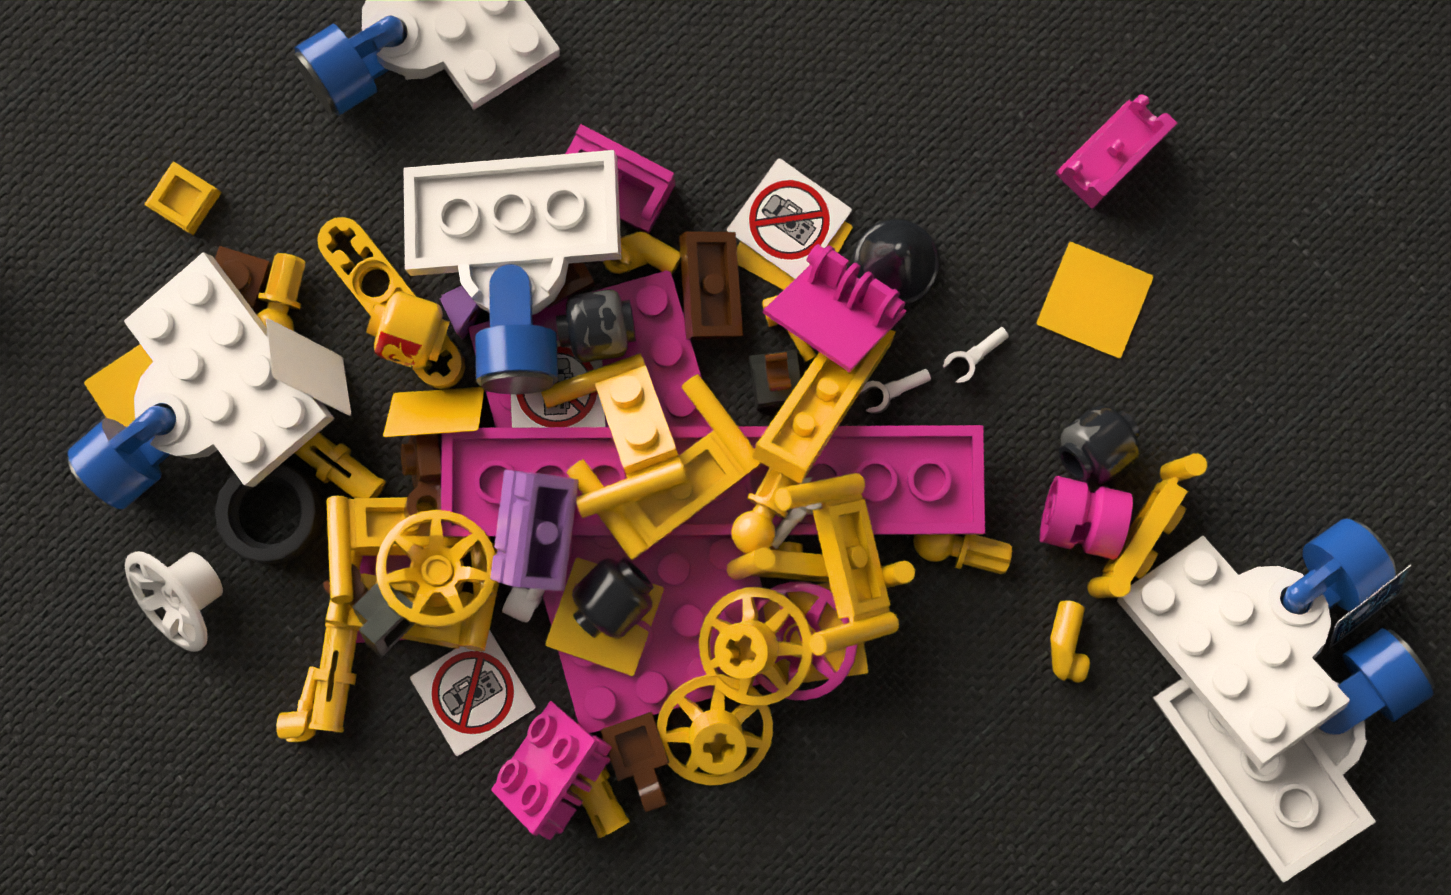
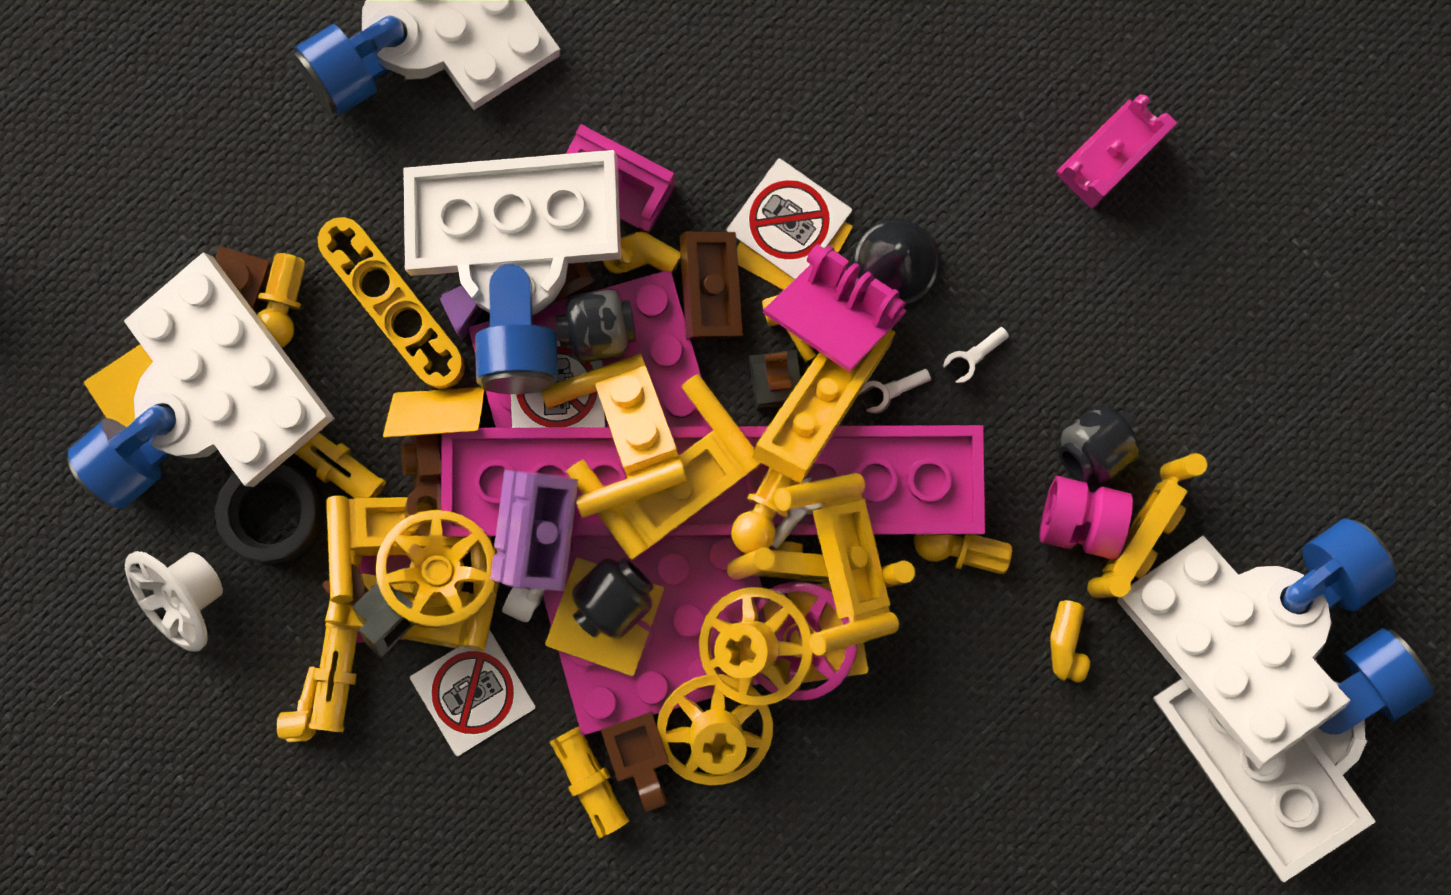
yellow tile [144,161,222,235] -> none
white sticker [266,318,351,416] -> none
yellow head [366,292,450,369] -> none
dark pink hinge [491,701,612,840] -> none
yellow sticker [1036,242,1153,358] -> none
sticker [1330,565,1412,648] -> none

